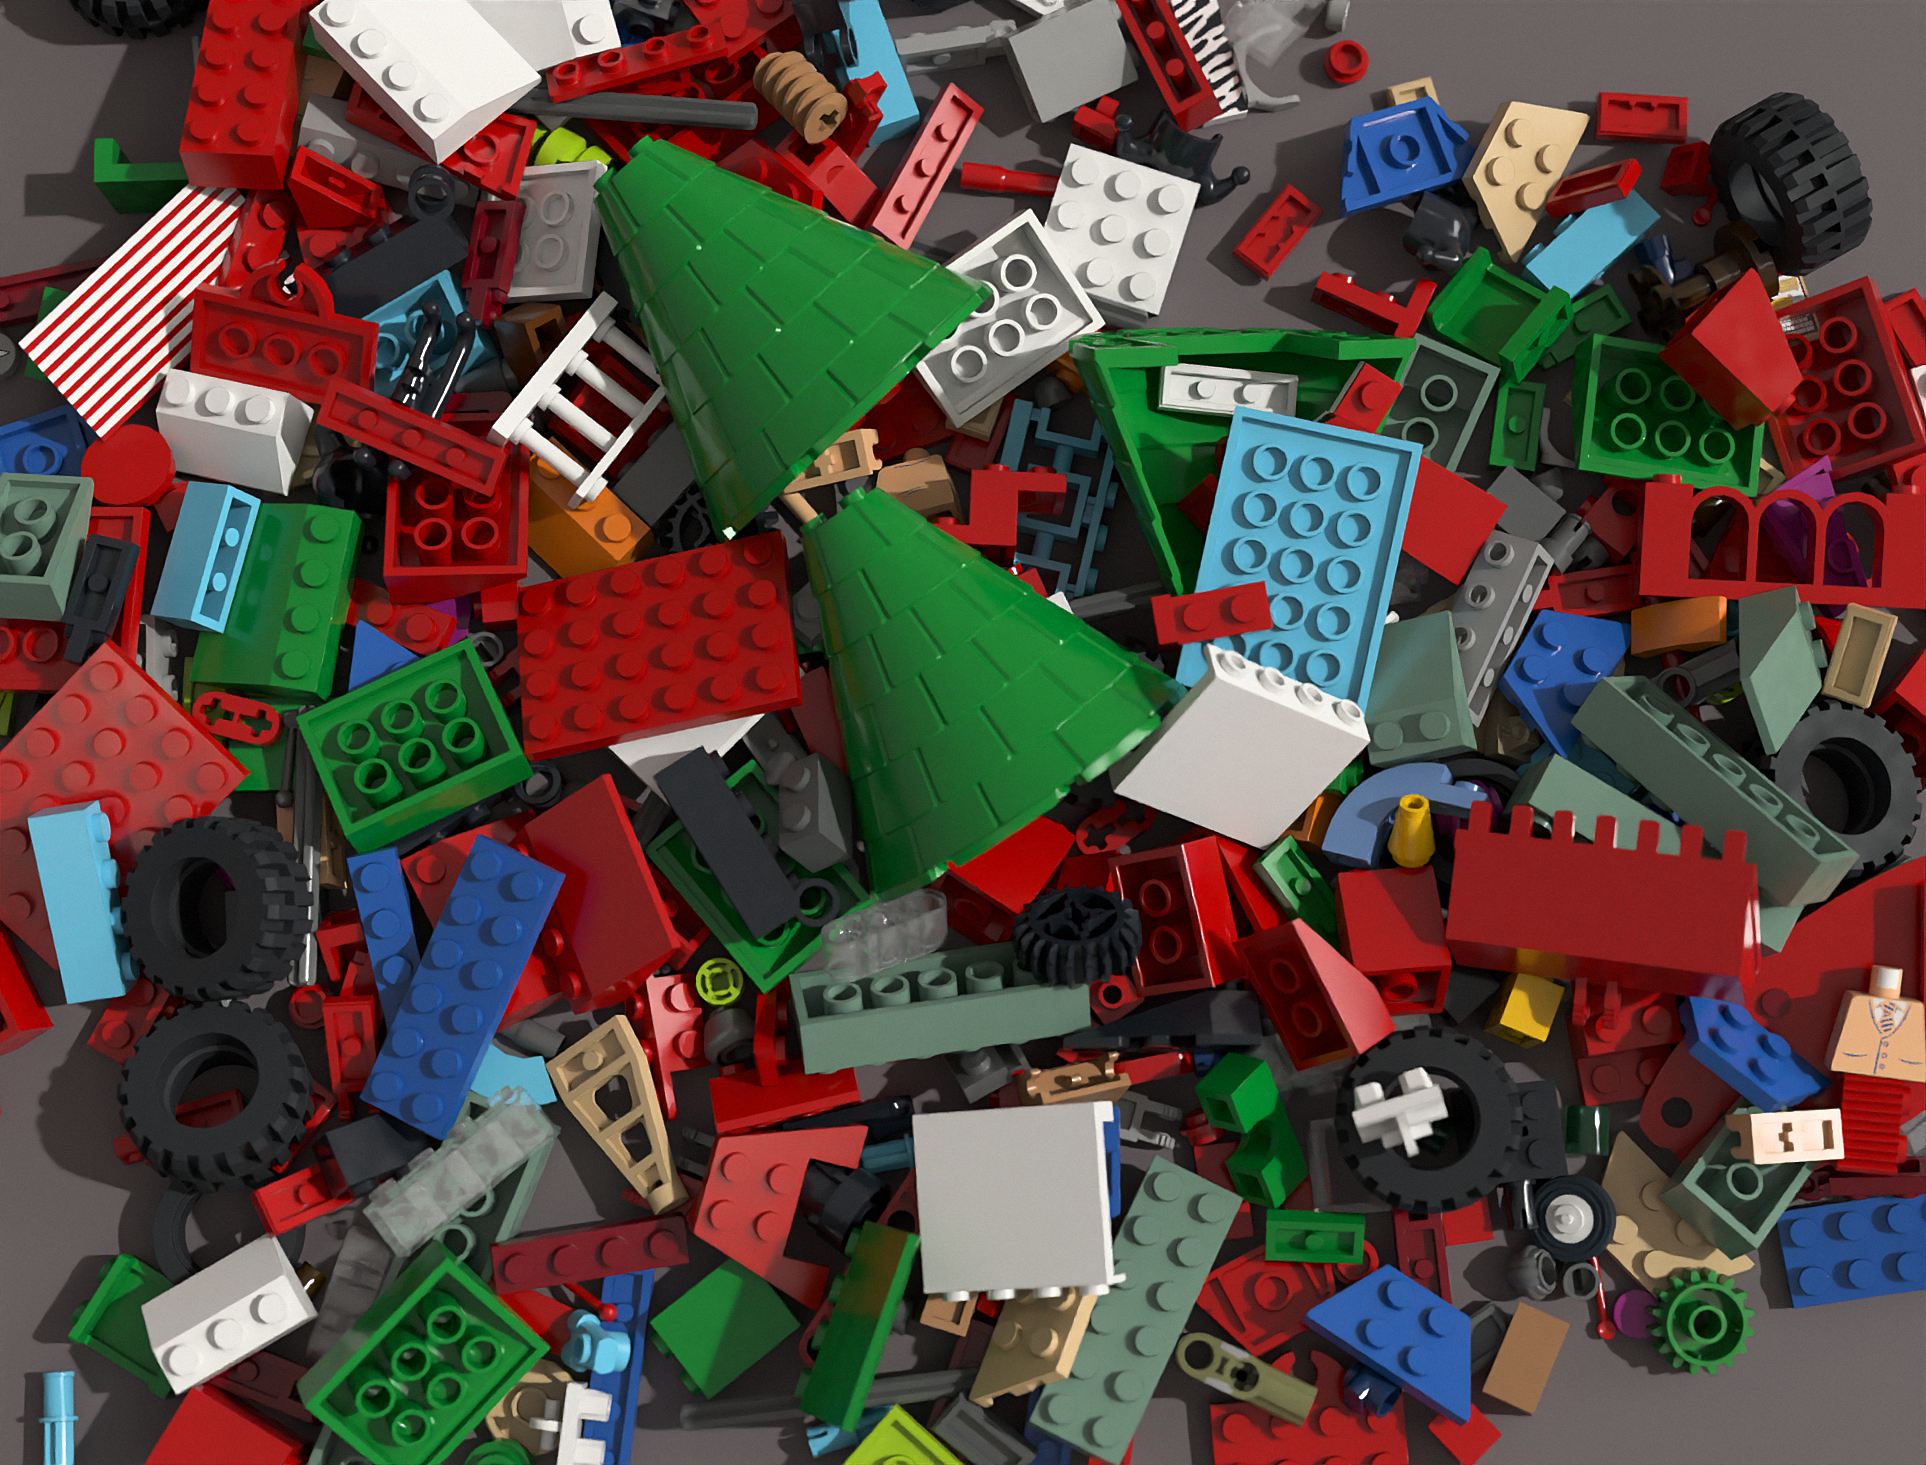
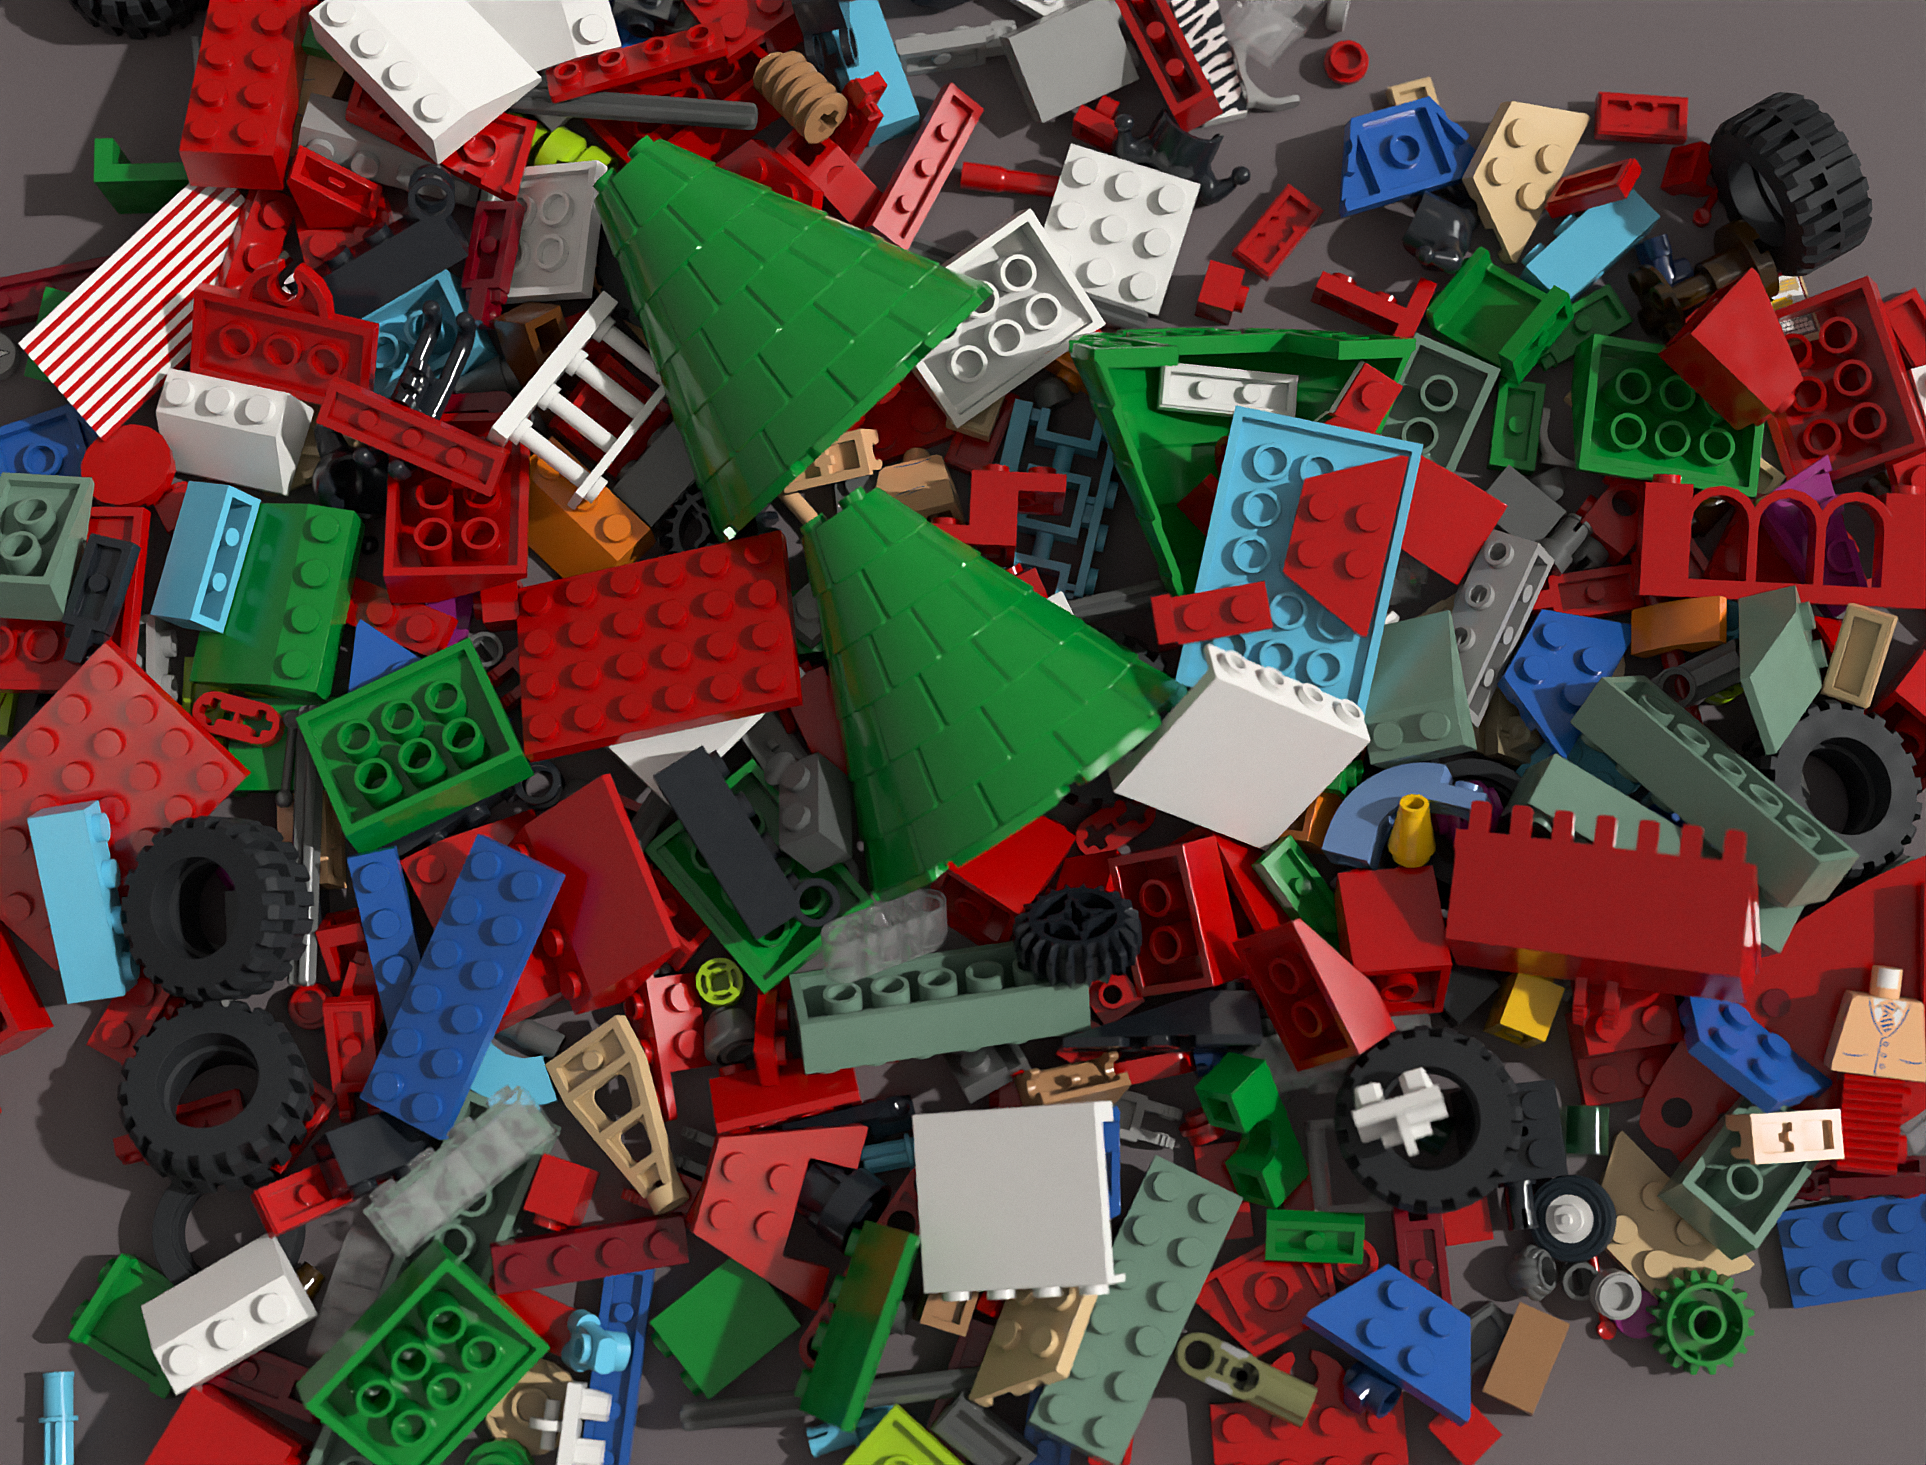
red hinge [562,1282,617,1322] -> none
none -> red brick [523,1153,601,1232]
none -> red plate [1194,260,1250,326]
none -> red wing [1282,455,1409,638]
none -> light grey tile [1589,1269,1642,1320]

